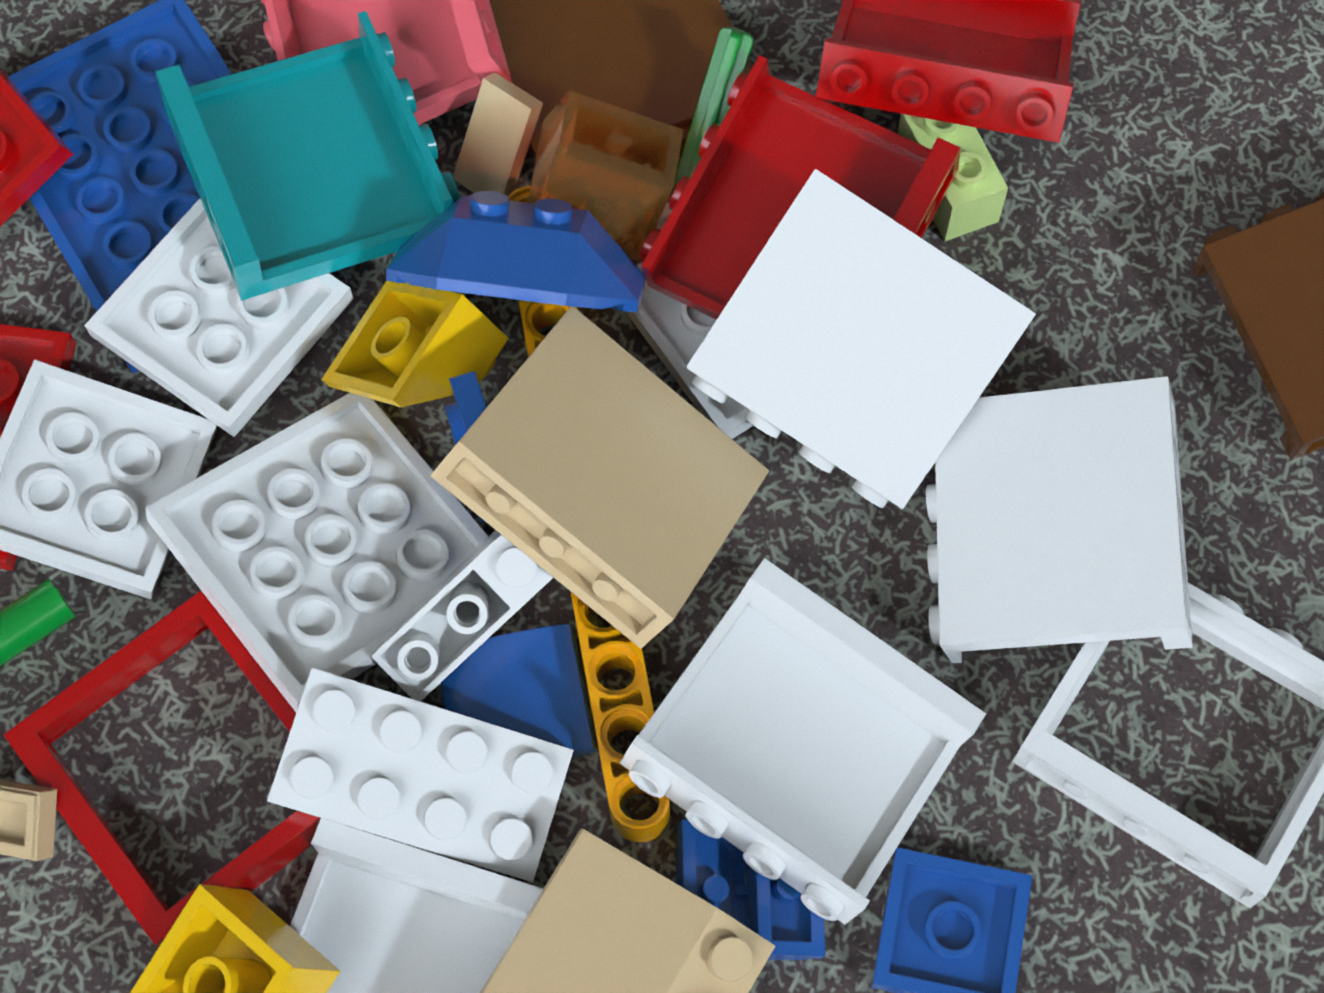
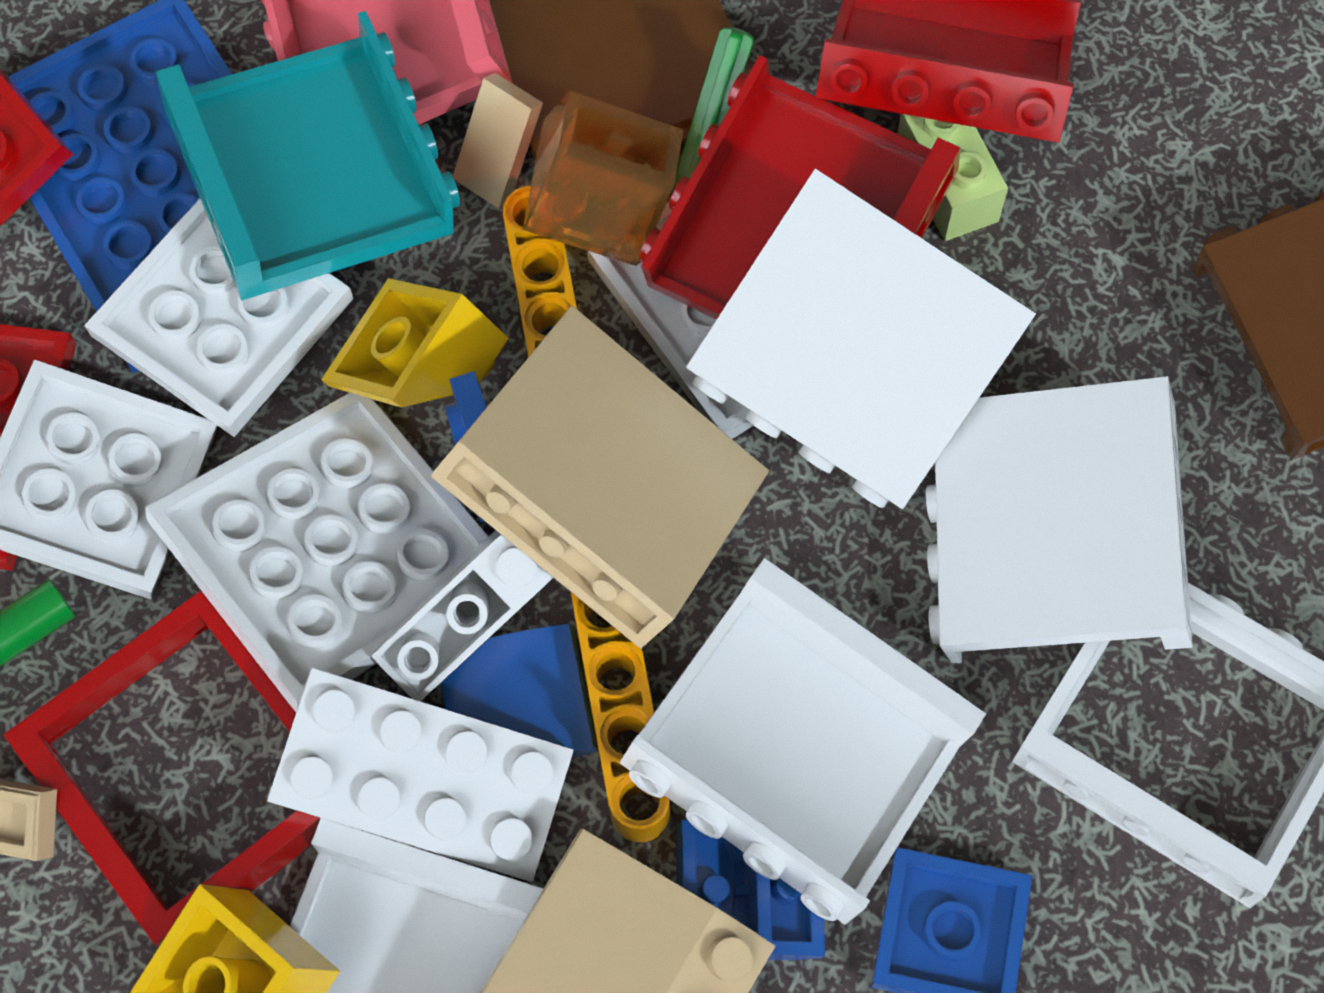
blue wedge [386,191,645,312] -> none

